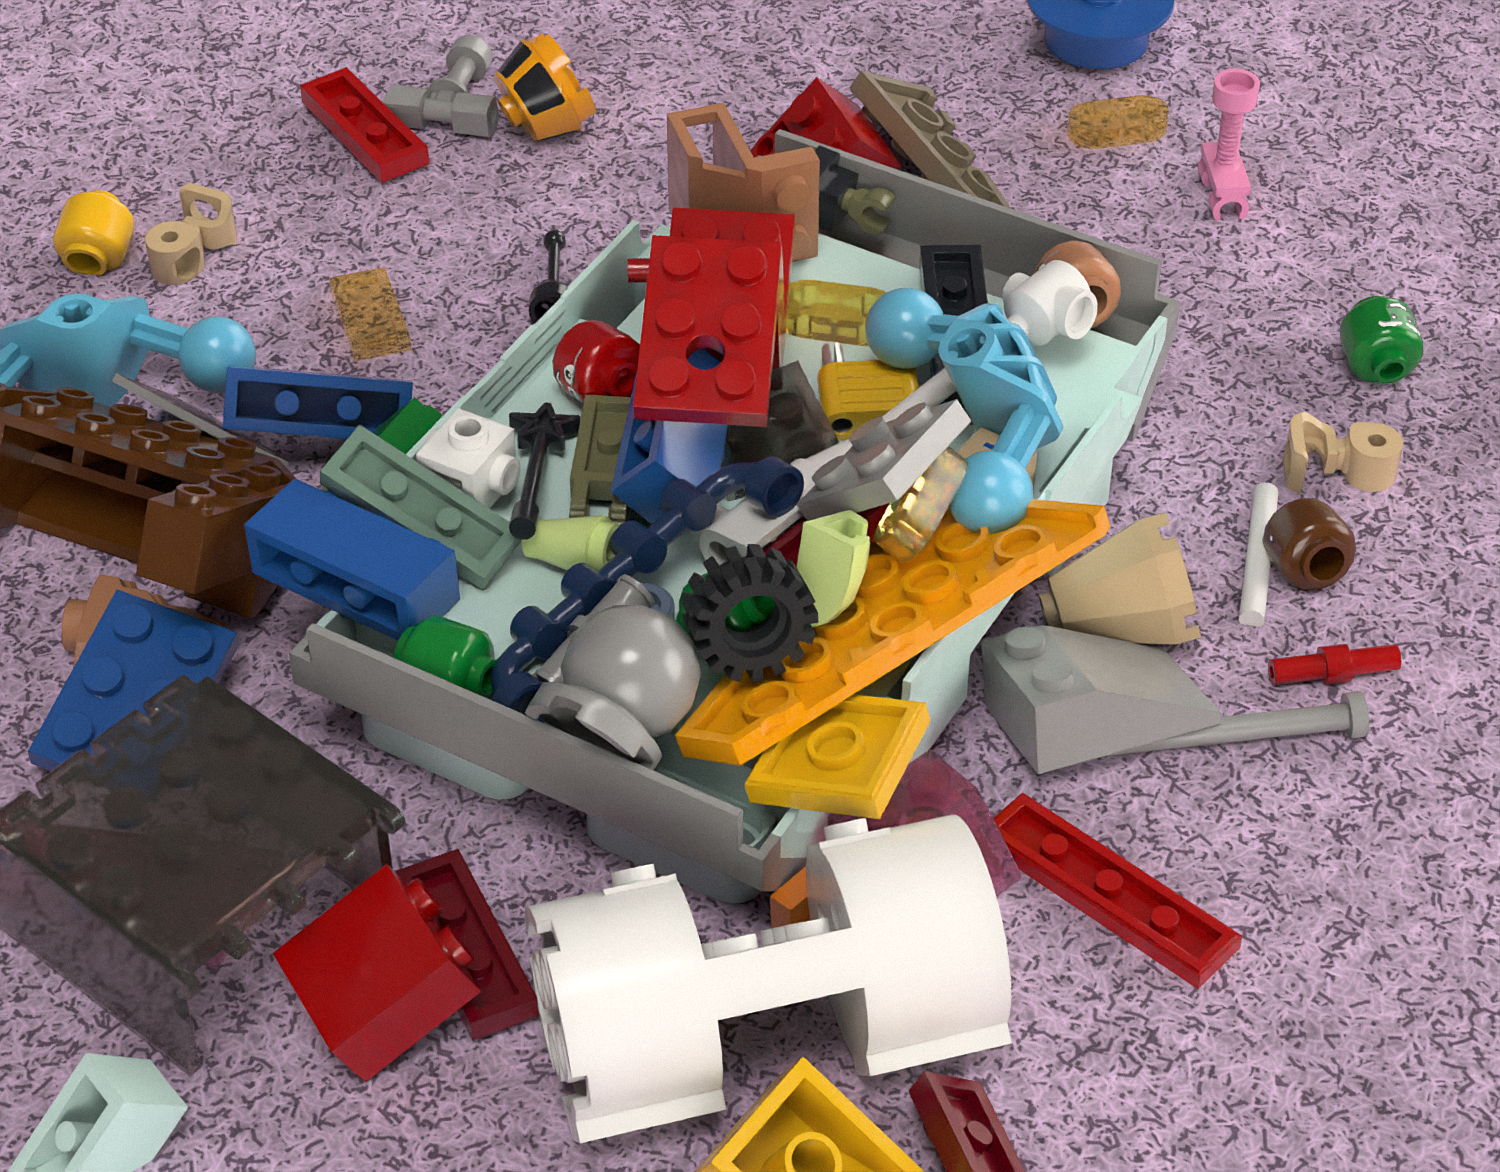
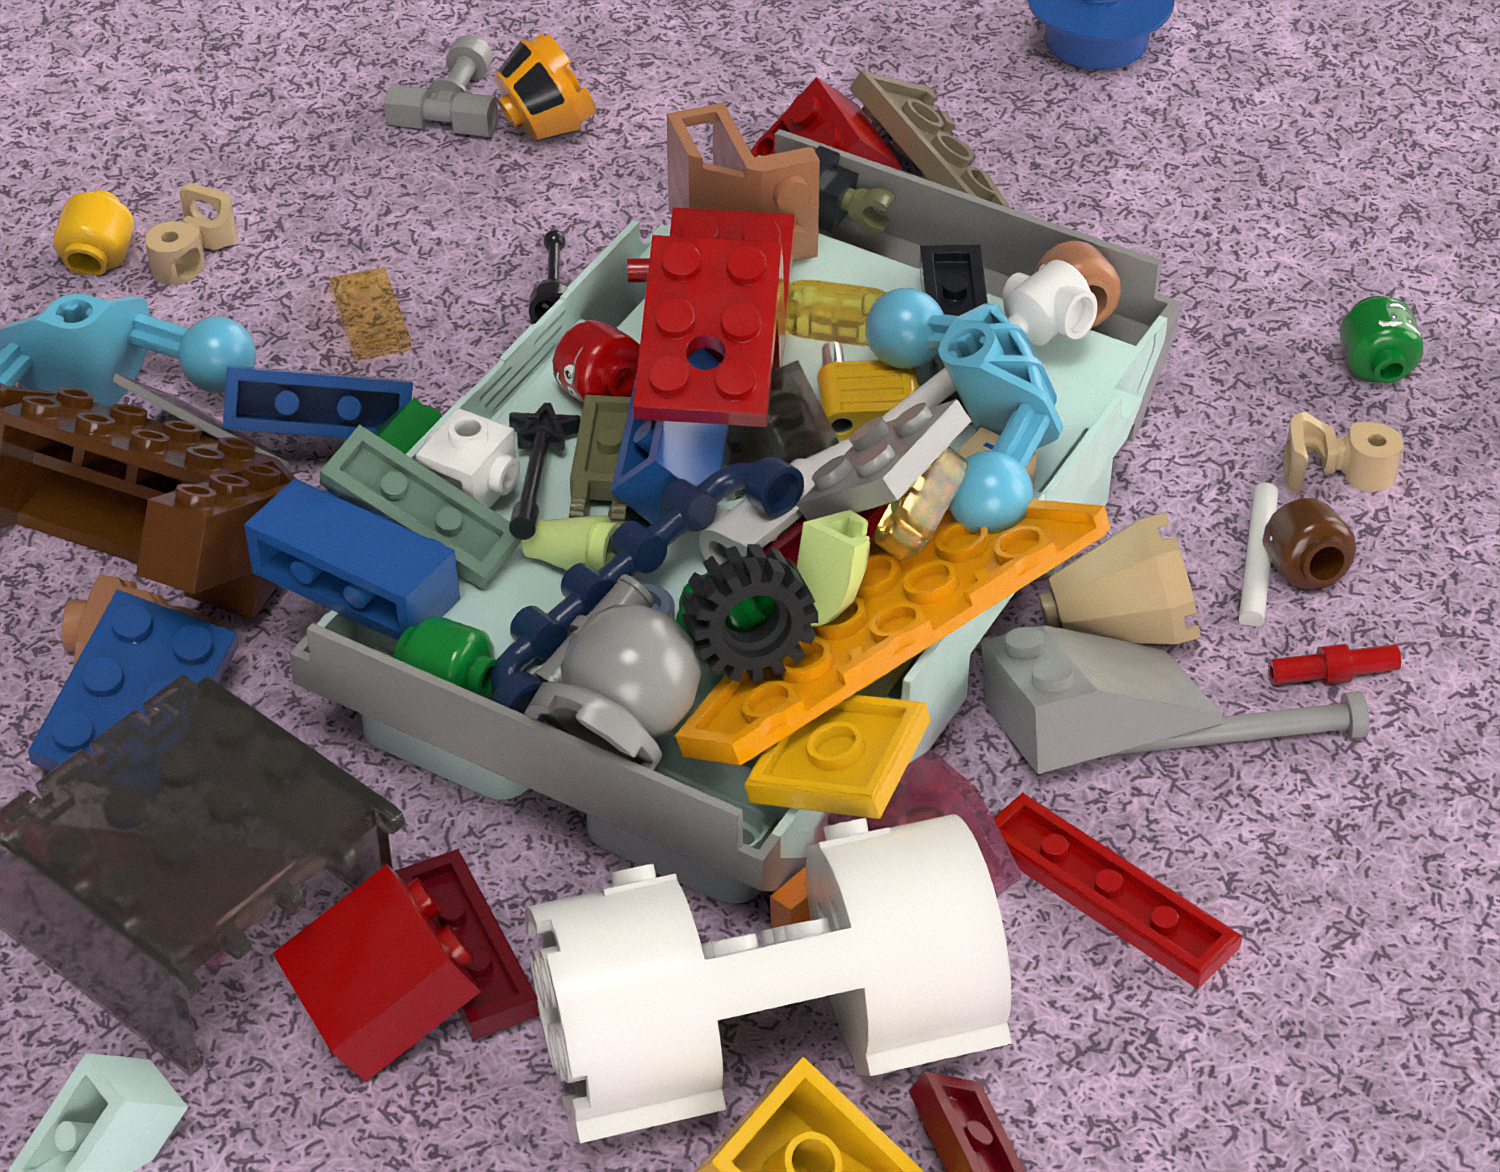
red plate [300,67,429,183] -> none
clear yellow beam [1067,95,1169,149] -> none
bright pink bar [1198,69,1260,221] -> none

